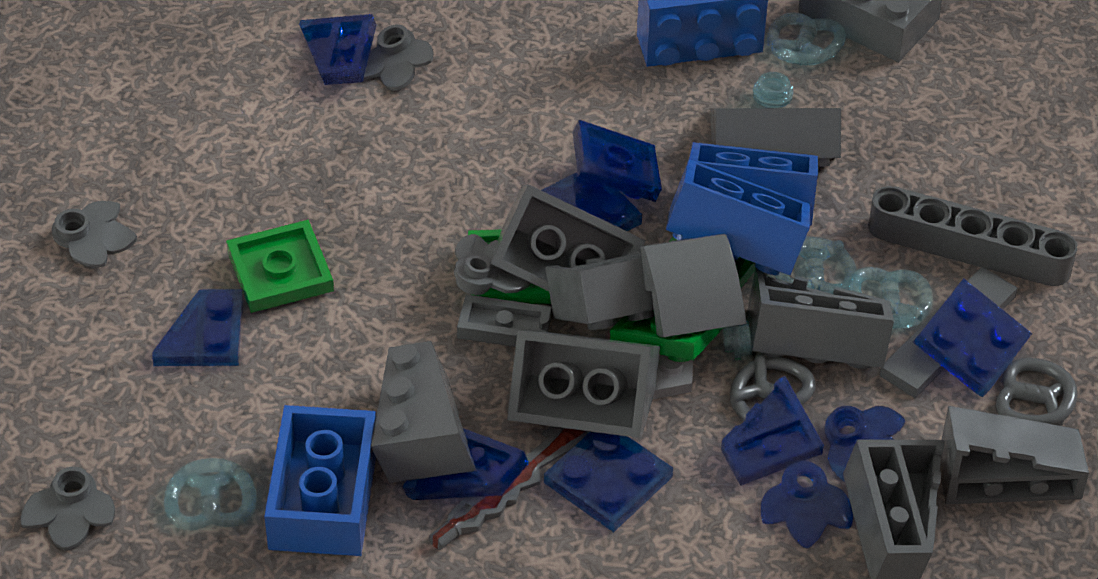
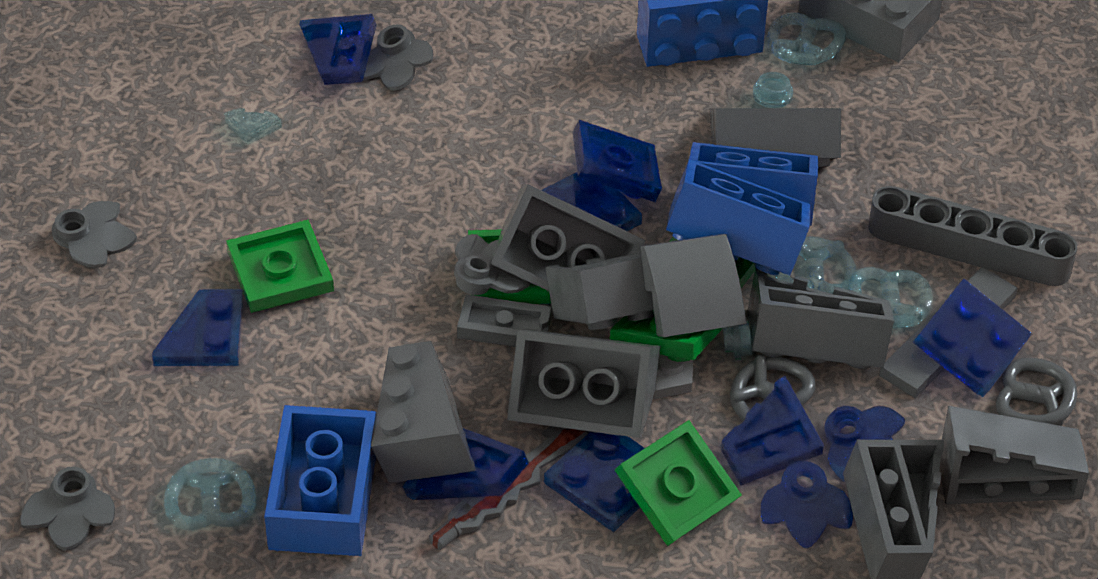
none -> clear light blue tile [224,108,282,145]
none -> green plate [615,420,742,547]

